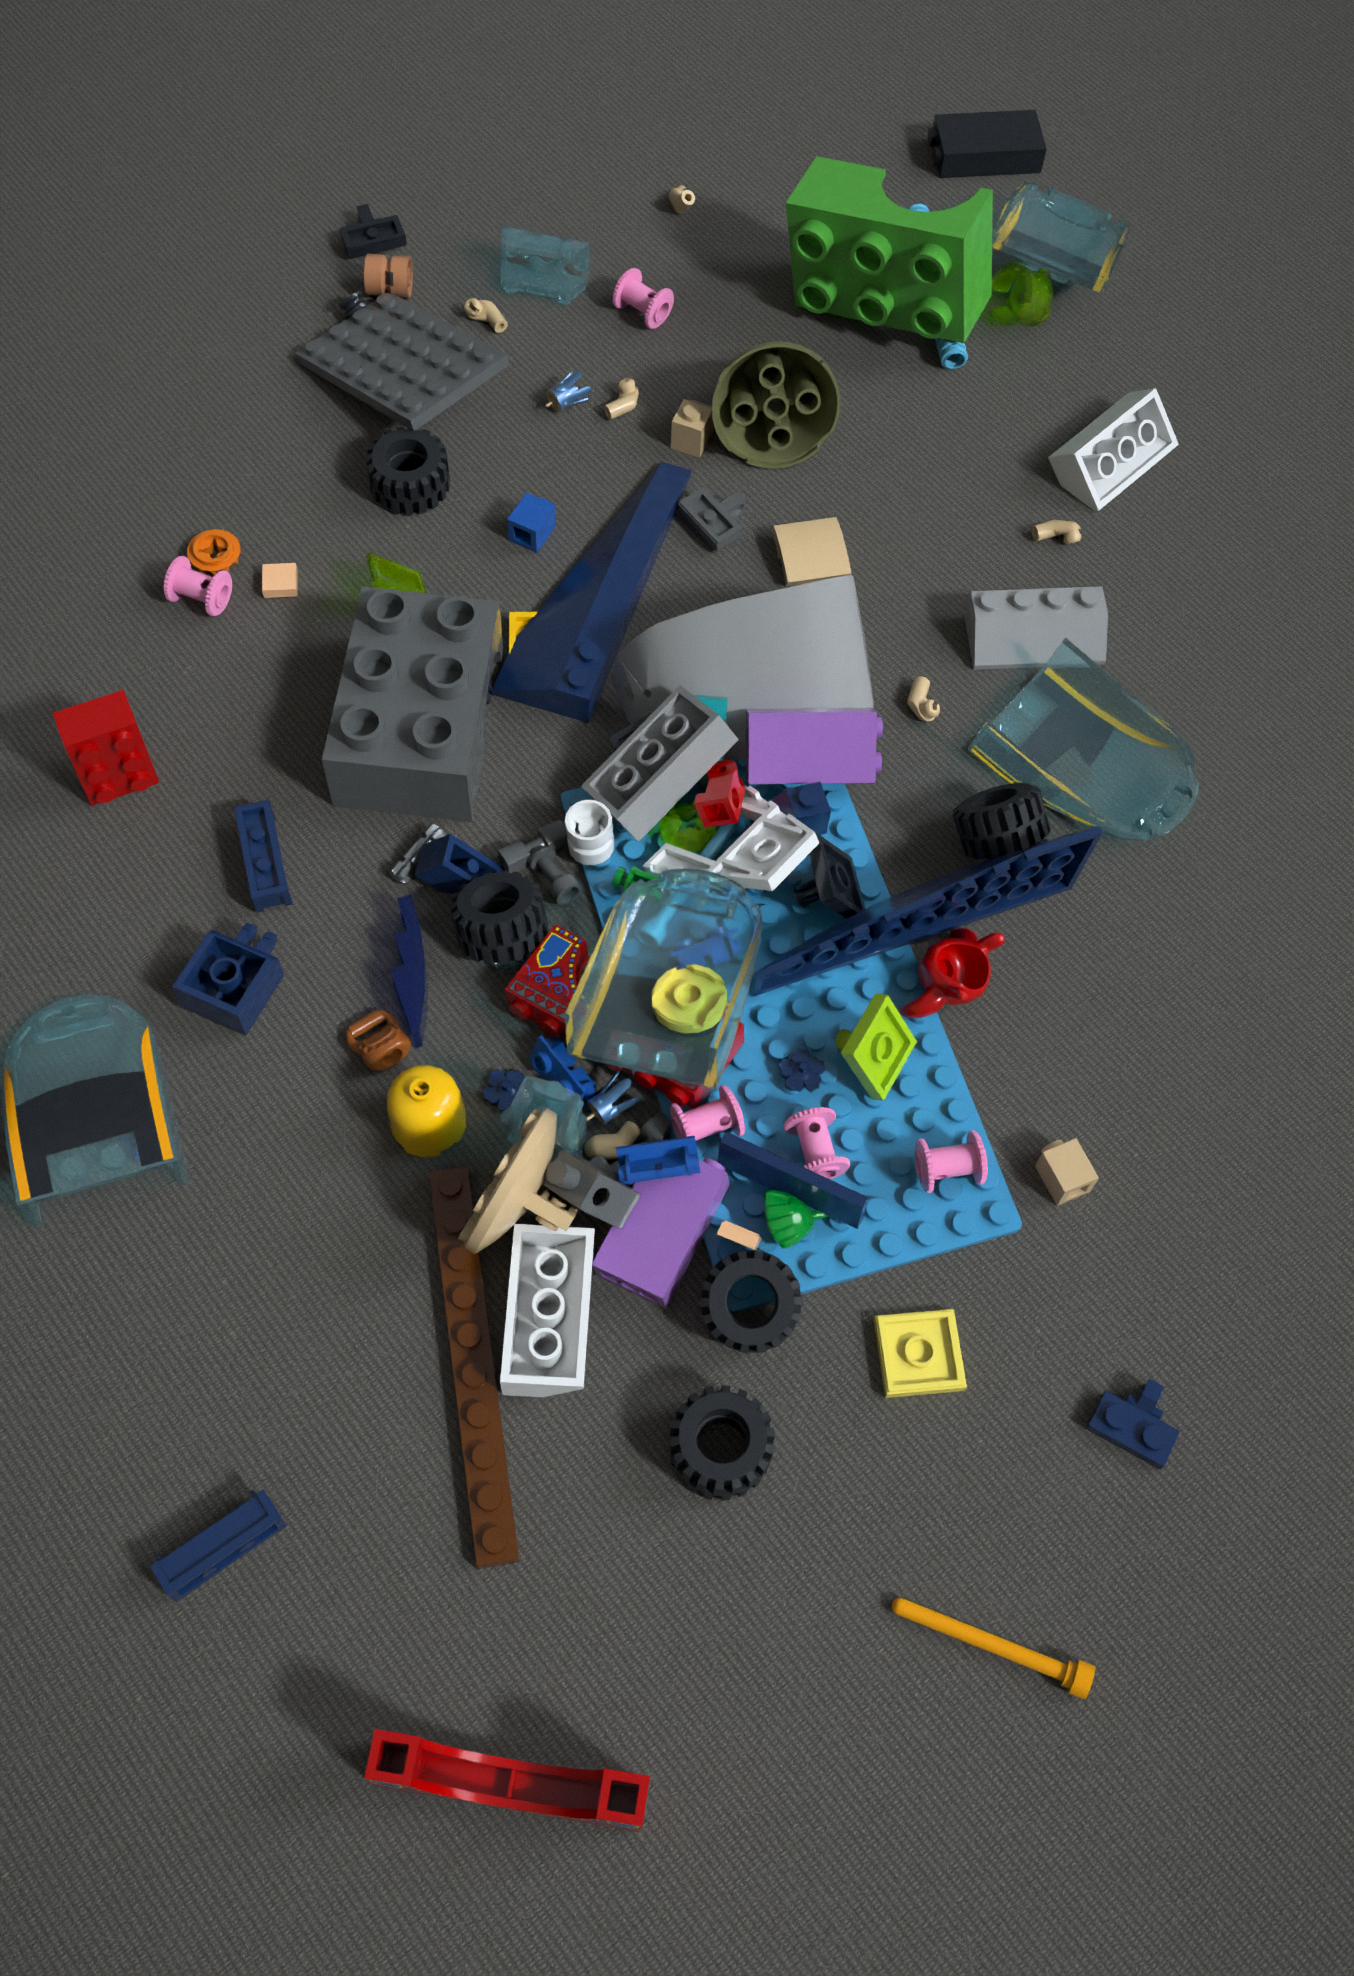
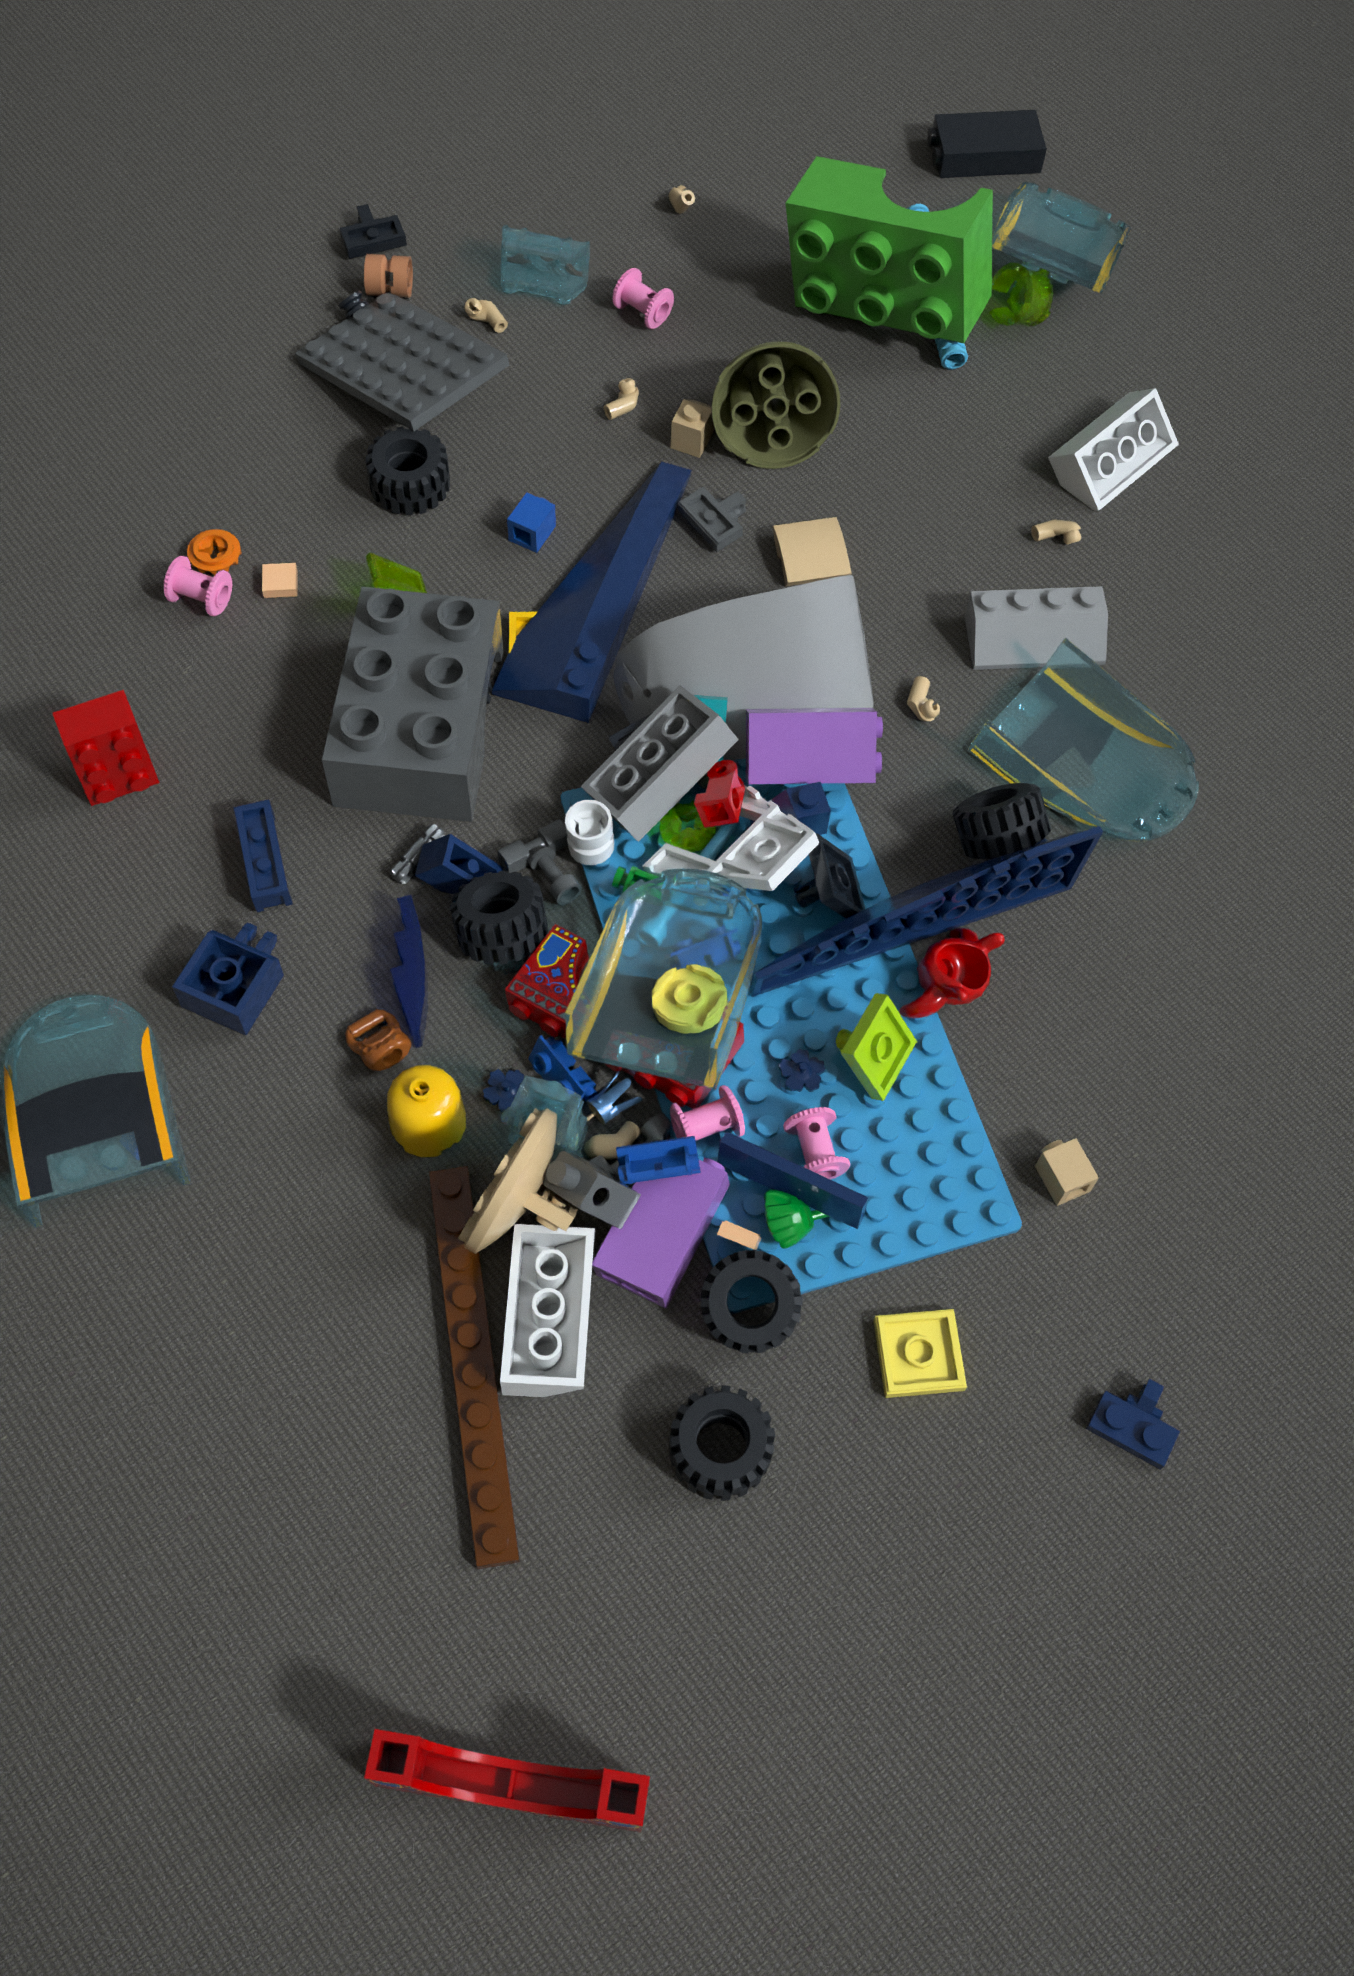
dark blue container [150,1489,287,1602] -> none
flat silver piece [546,371,592,413] -> none
light orange piece [892,1598,1096,1700] -> none
bright pink hose [914,1130,988,1193] -> none

